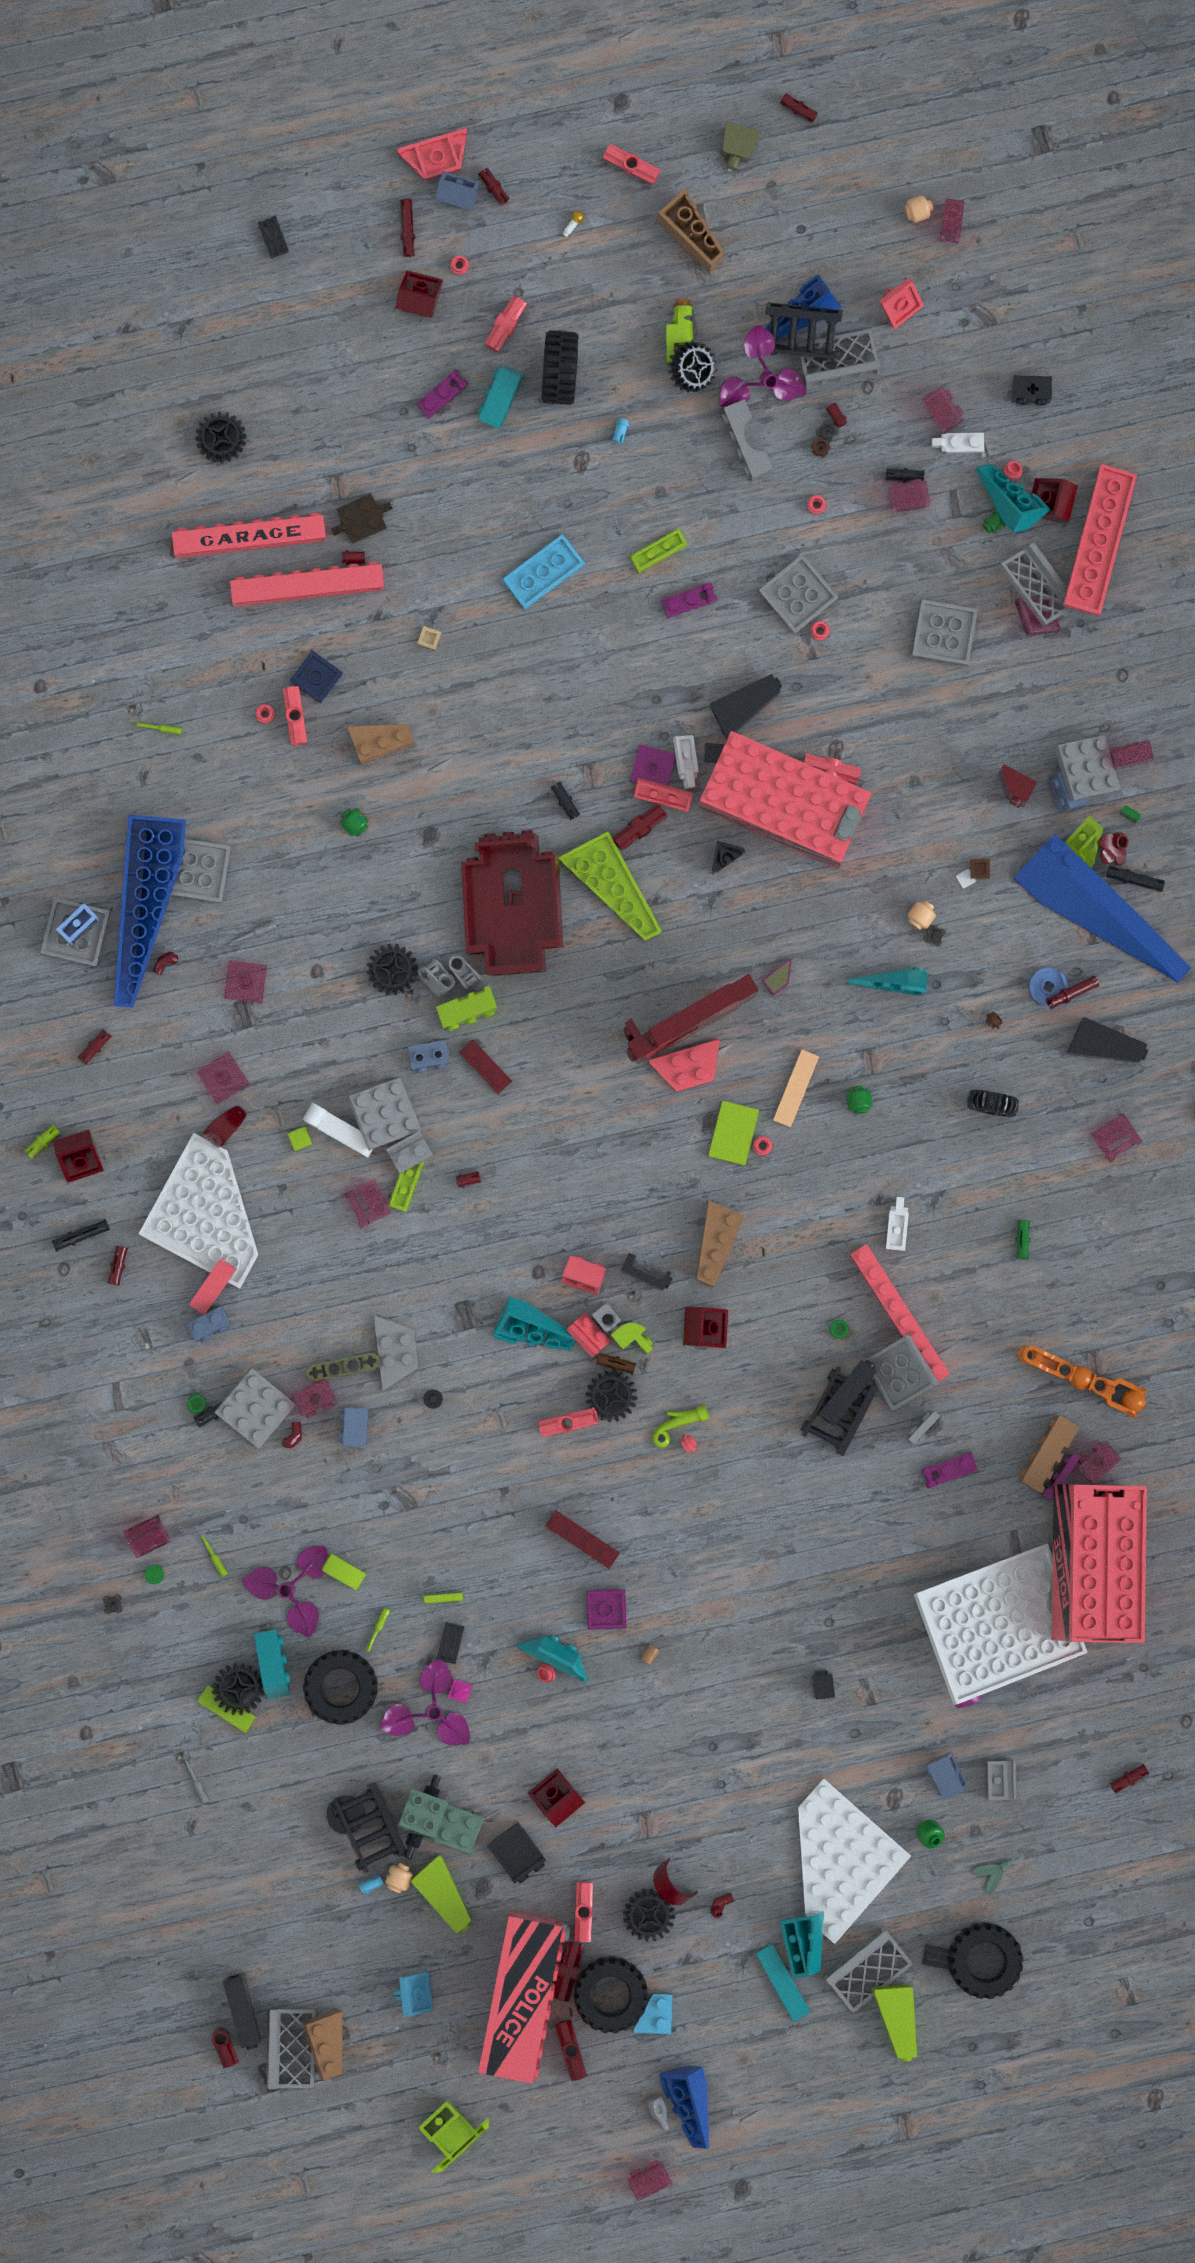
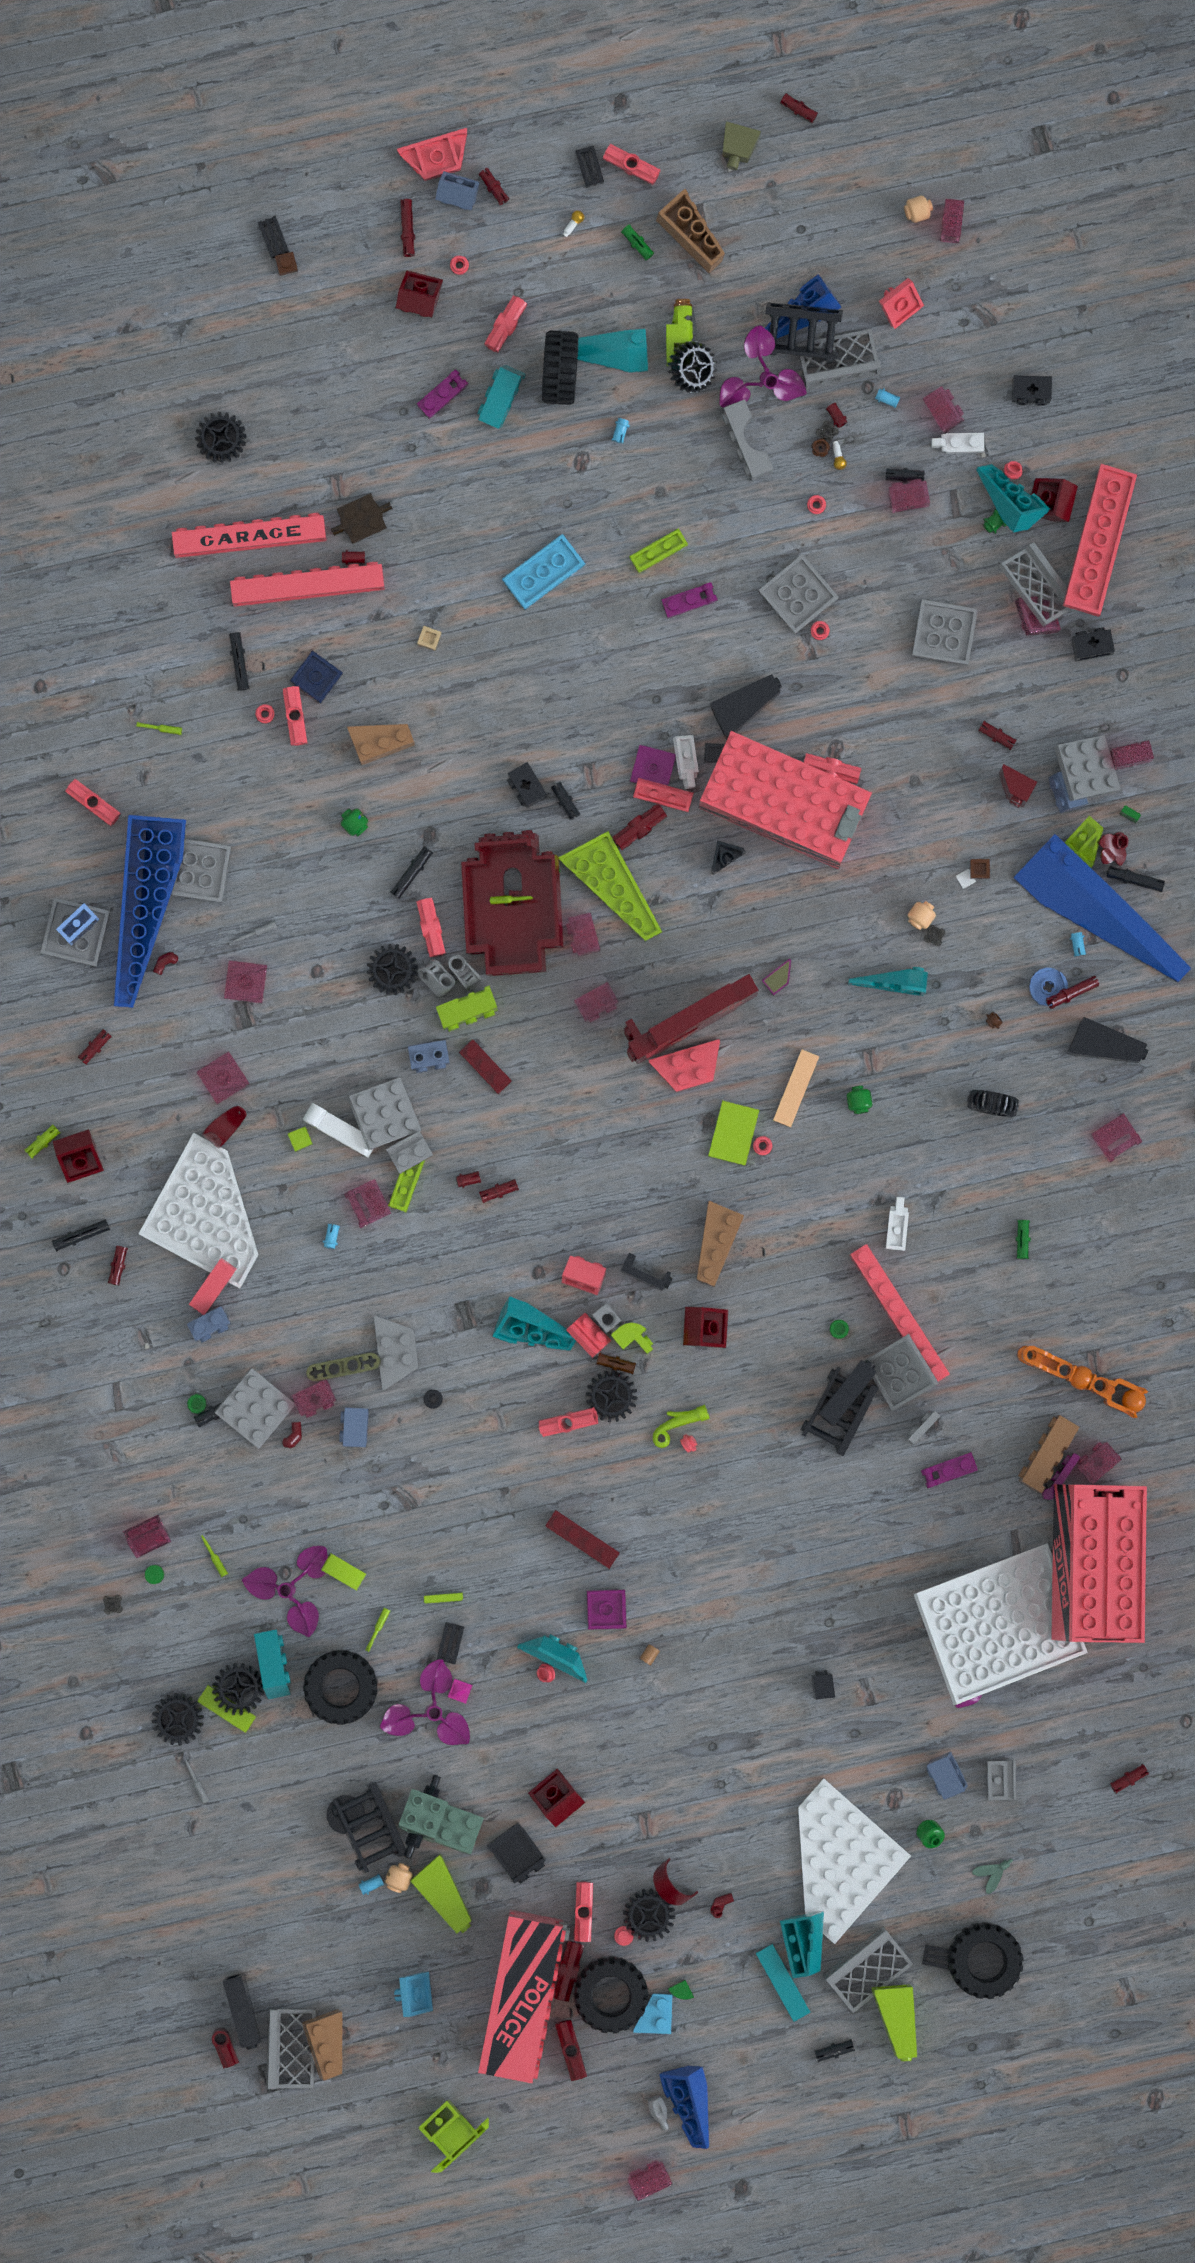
none -> coral piece [65,779,121,826]
none -> black gear [152,1693,204,1746]
none -> black pin [229,632,249,691]
none -> reddish brown plate [275,252,298,276]
none -> medium azure pin [323,1224,340,1249]
none -> black pin [390,846,433,899]
none -> coral piece [416,898,446,958]
none -> dark red pin [479,1179,519,1203]
none -> lime piece [490,895,533,904]
none -> black brick [507,762,547,809]
none -> clear pink brick [566,912,600,957]
none -> clear pink brick [574,982,619,1023]
none -> black tile [575,146,604,188]
none -> teal wedge [578,329,648,373]
none -> coral plate [614,1926,634,1946]
none -> green pin [621,224,654,261]
none -> green tile [668,1980,694,2000]
none -> black pin [814,2039,855,2063]
none -> piece [832,441,847,470]
none -> medium azure pin [875,388,900,408]
none -> dark red pin [978,720,1017,750]
none -> medium azure pin [1070,932,1086,957]
none -> black brick [1071,627,1115,661]

